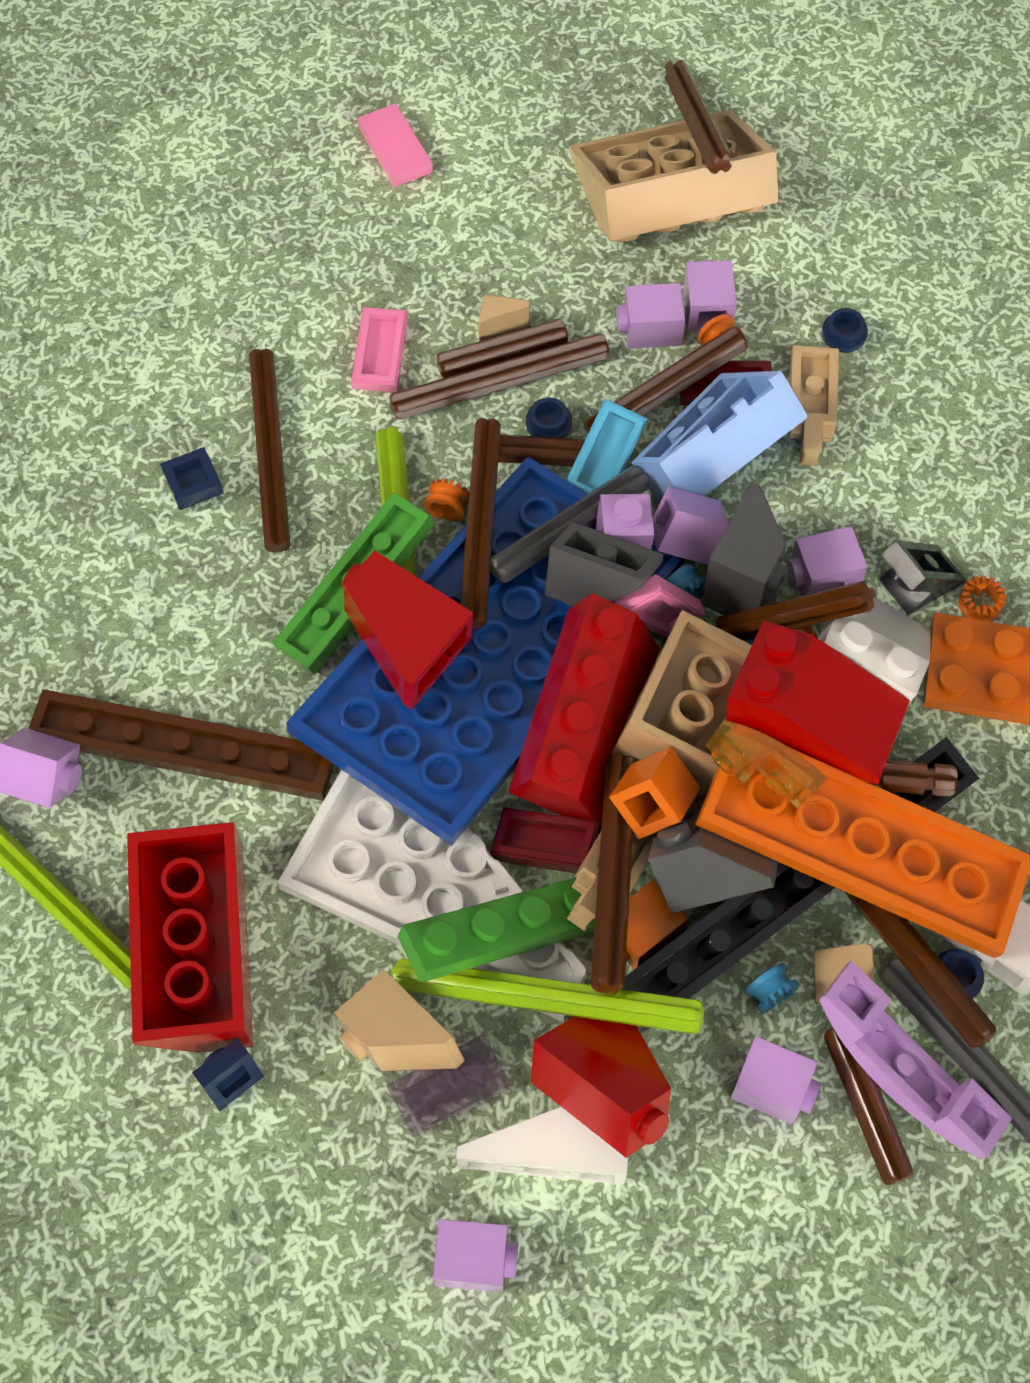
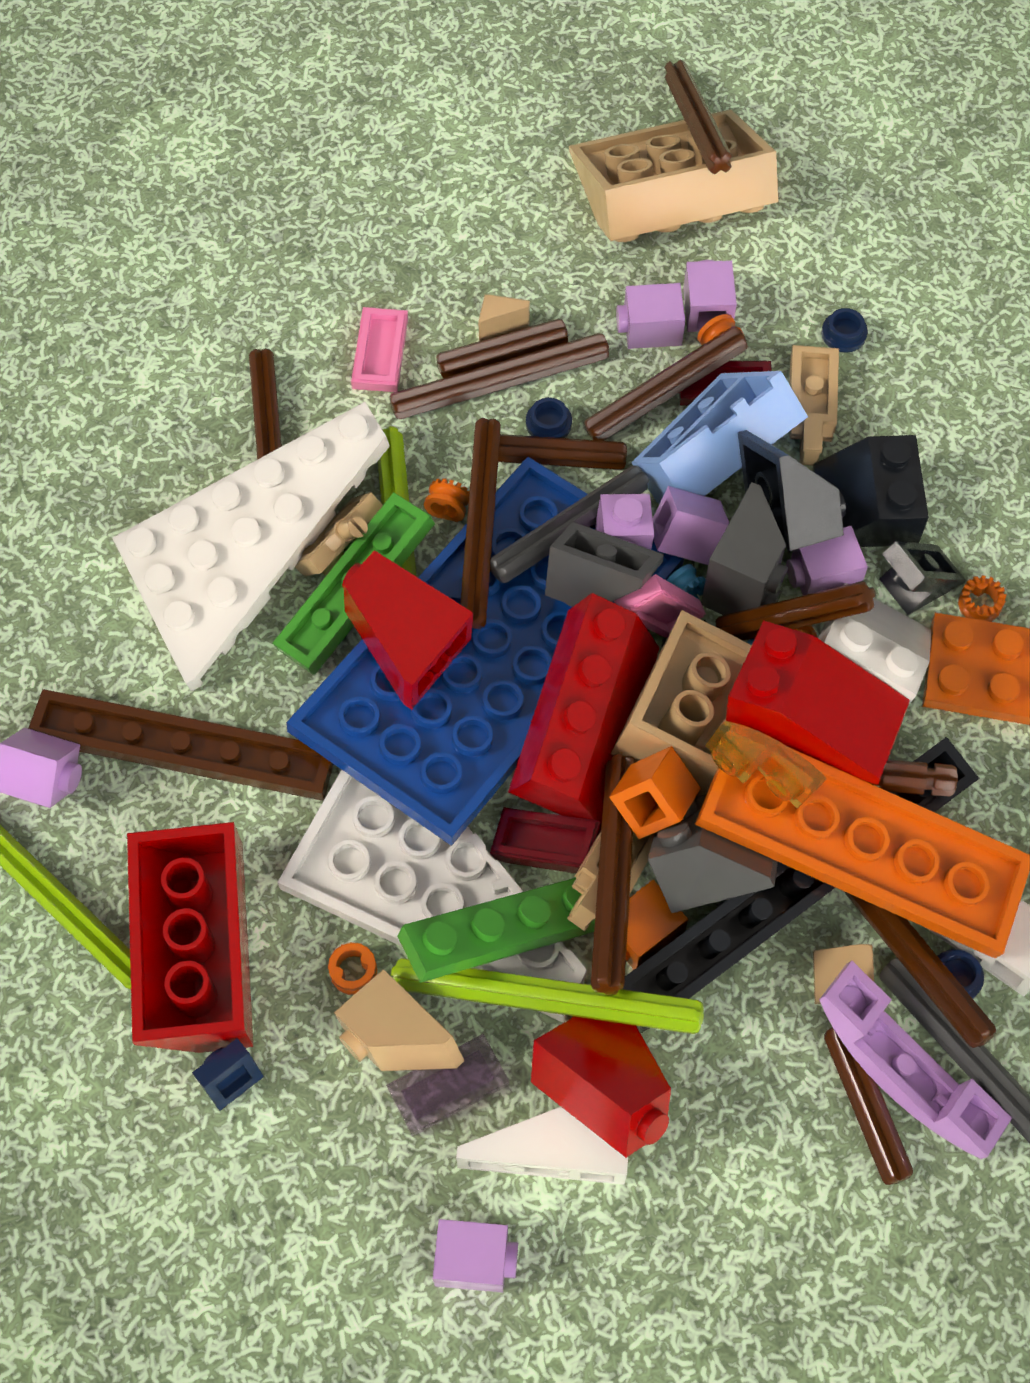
dark blue plate [160,447,224,510] -> none
bright pink tile [357,103,433,187] -> none
medium azure tile [566,399,648,494] -> none
lavender brick [731,1036,821,1124] -> none
dark azure bush [745,963,800,1014] -> none
none -> white wing [112,402,390,691]
none -> tan plate [295,492,383,577]
none -> orange bush [328,942,378,995]
none -> slope [738,430,846,551]
none -> black slope [813,435,929,547]

